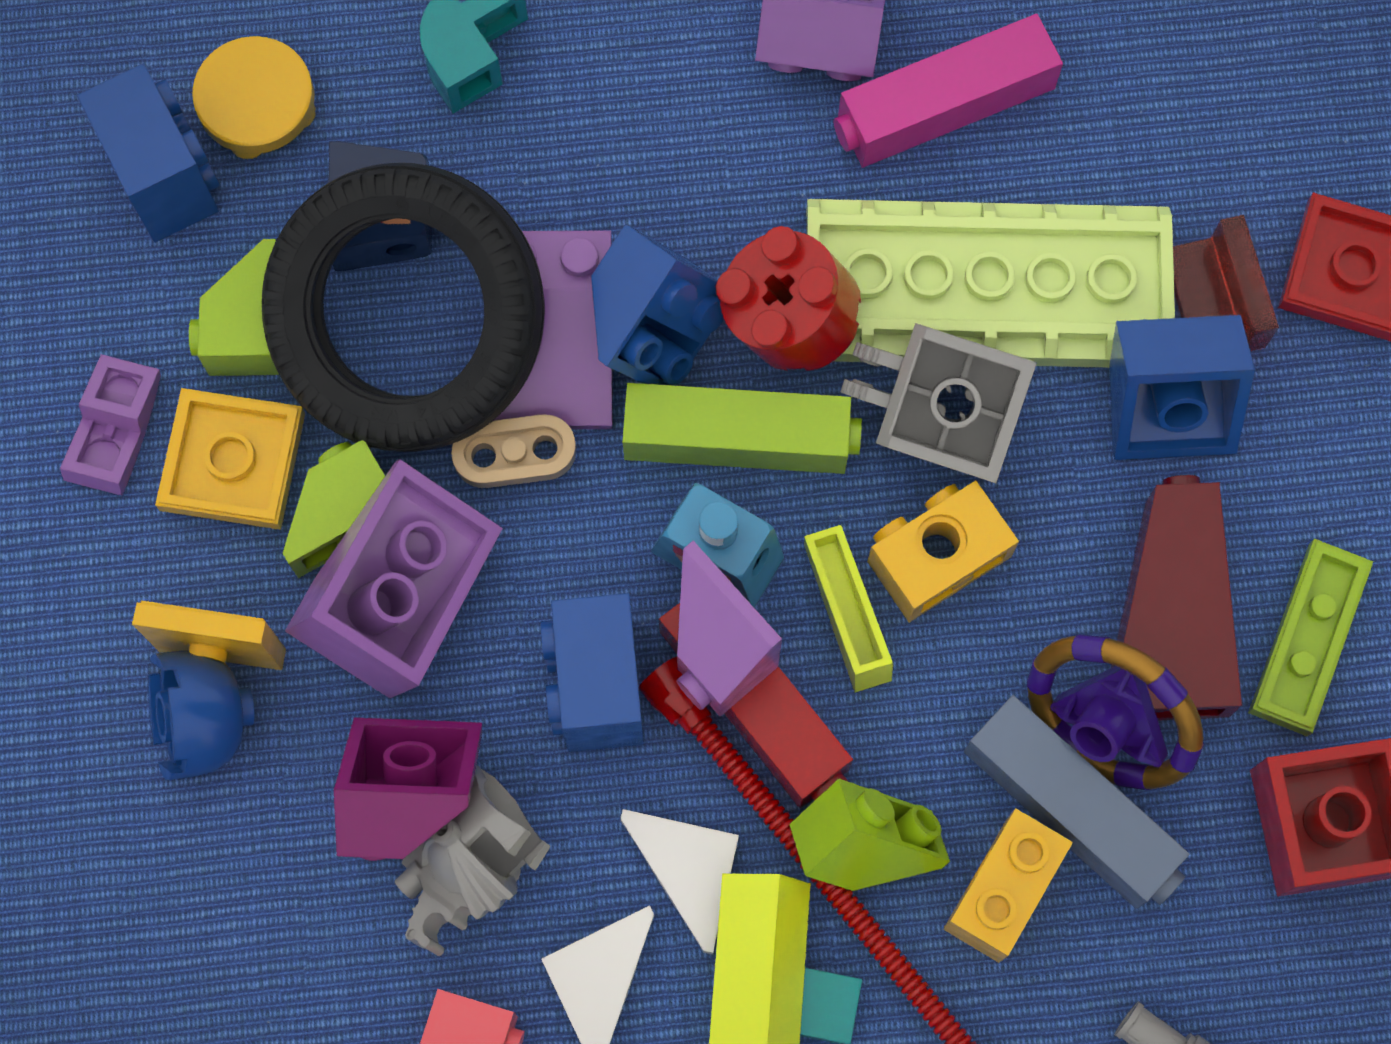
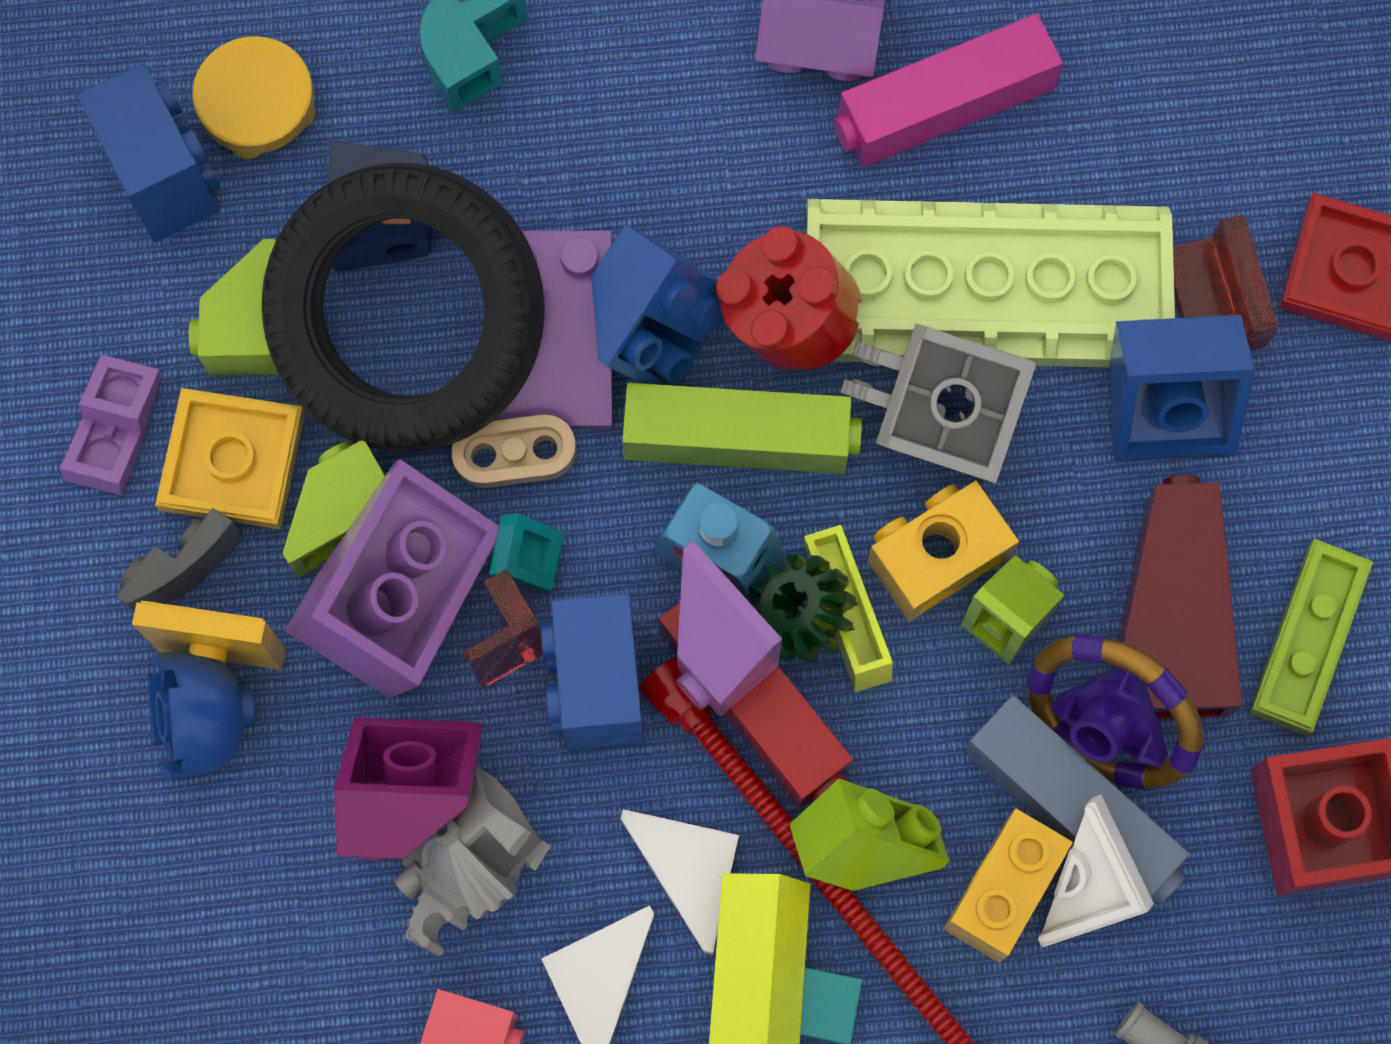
none -> dark grey slope [117,508,244,614]
none -> clear red panel [464,569,543,688]
none -> teal tile [489,513,564,593]
none -> dark green gear [749,554,859,663]
none -> lime slope [961,555,1065,665]
none -> white tile [1038,794,1154,948]

